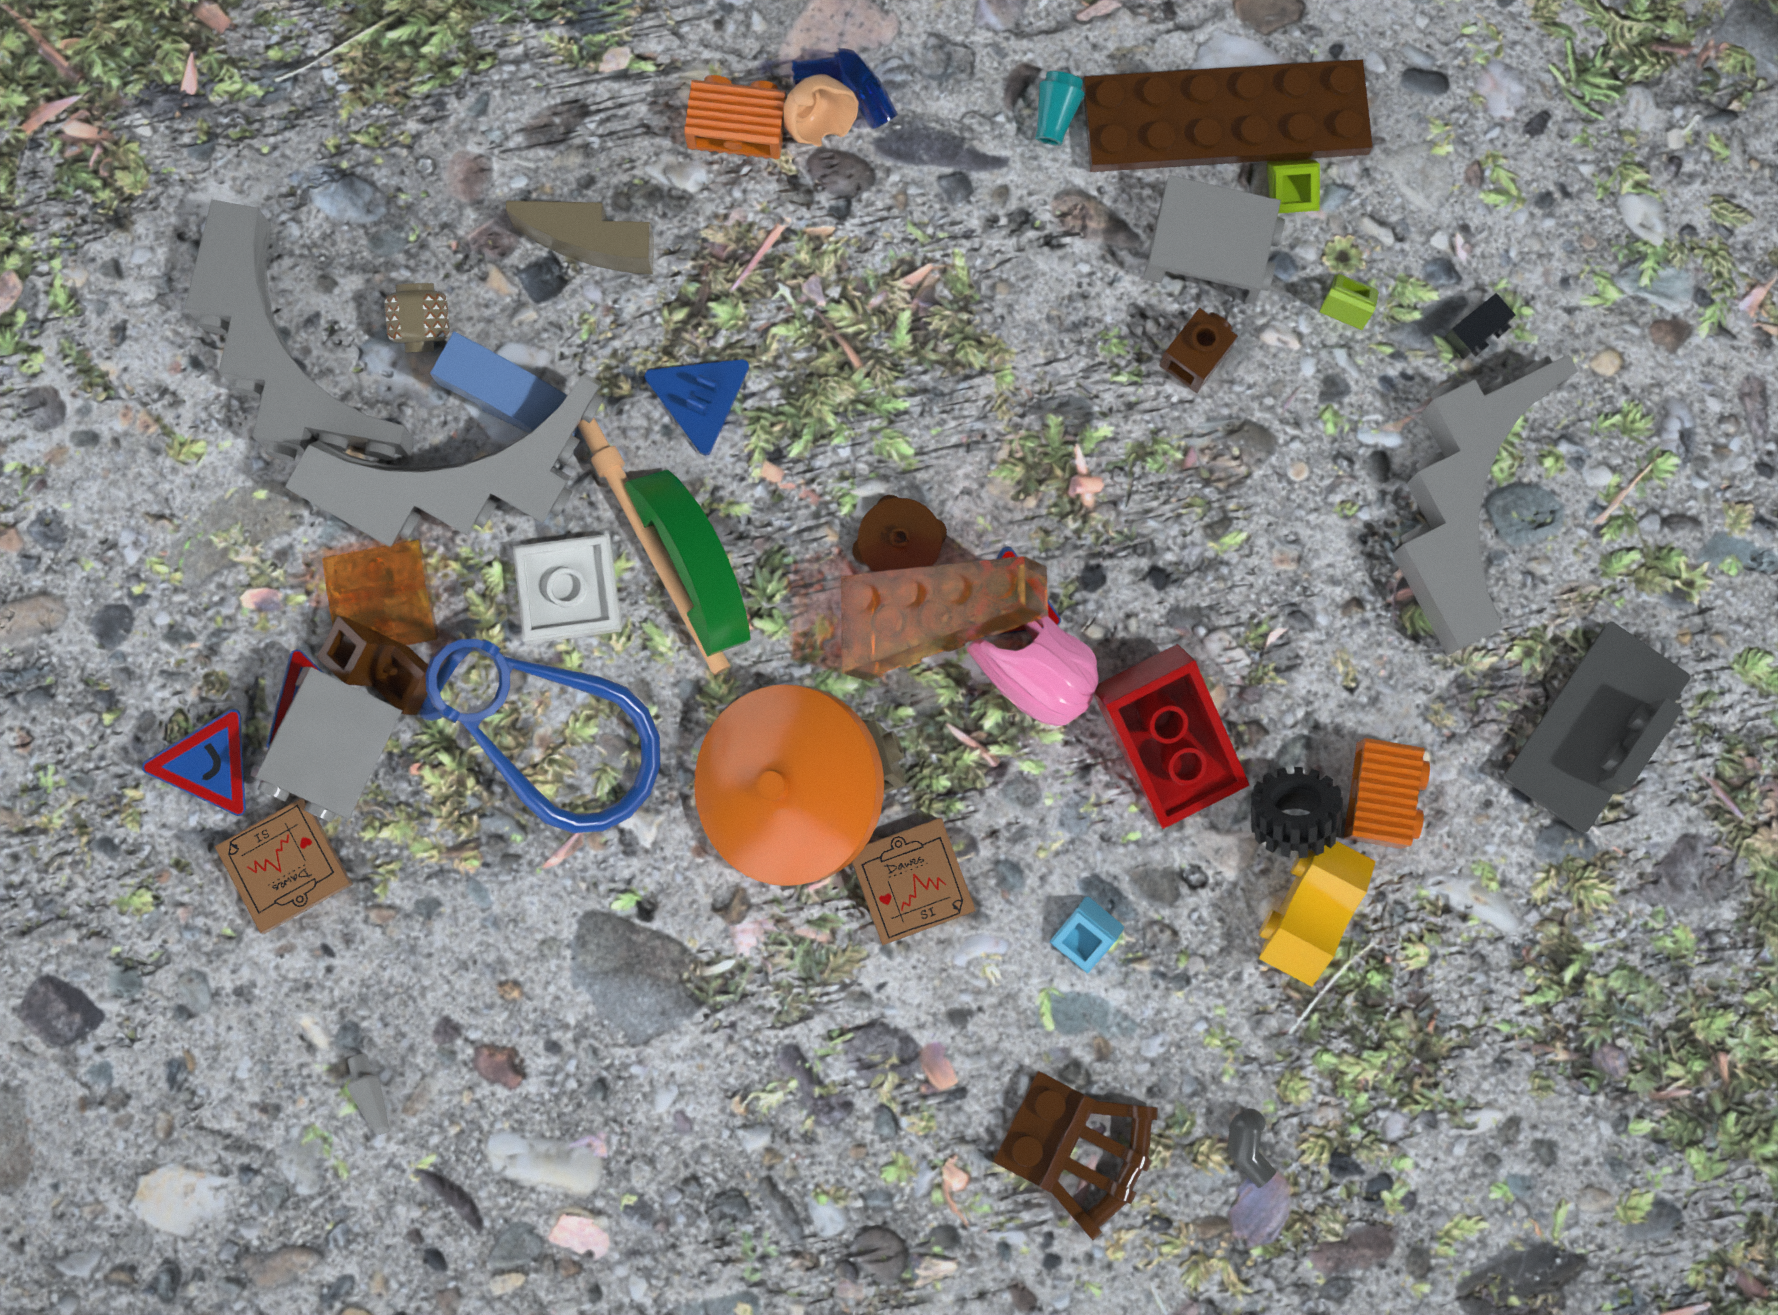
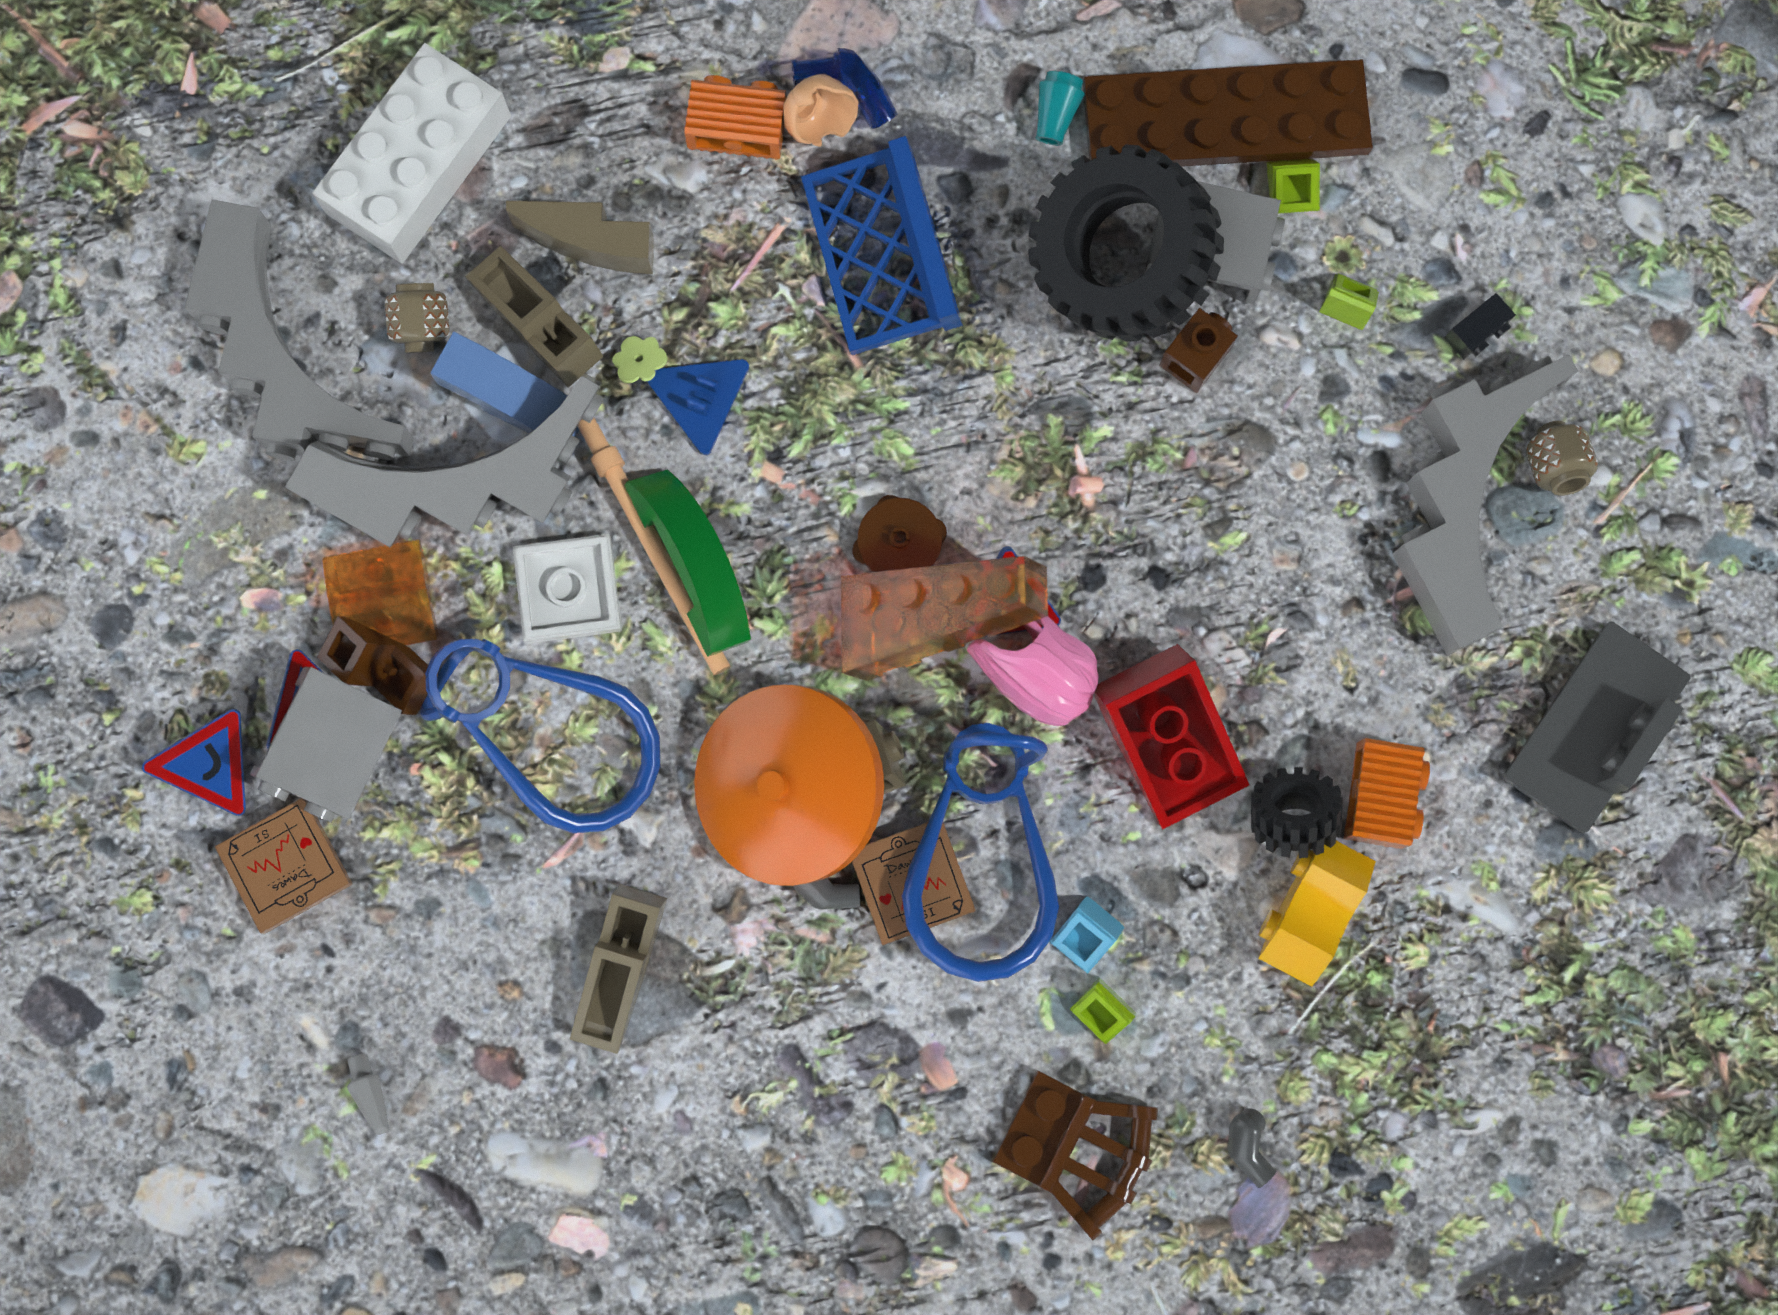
none -> white brick [312,43,511,264]
none -> dark tan slope [465,246,604,388]
none -> dark tan slope [570,884,667,1054]
none -> yellowish green plant [612,336,668,383]
none -> dark grey arm [794,878,860,910]
none -> blue fence [801,136,963,355]
none -> blue animal [902,723,1059,982]
none -> black tyre [1028,144,1224,342]
none -> lime slope [1070,977,1136,1044]
none -> dark tan head [1526,421,1598,496]

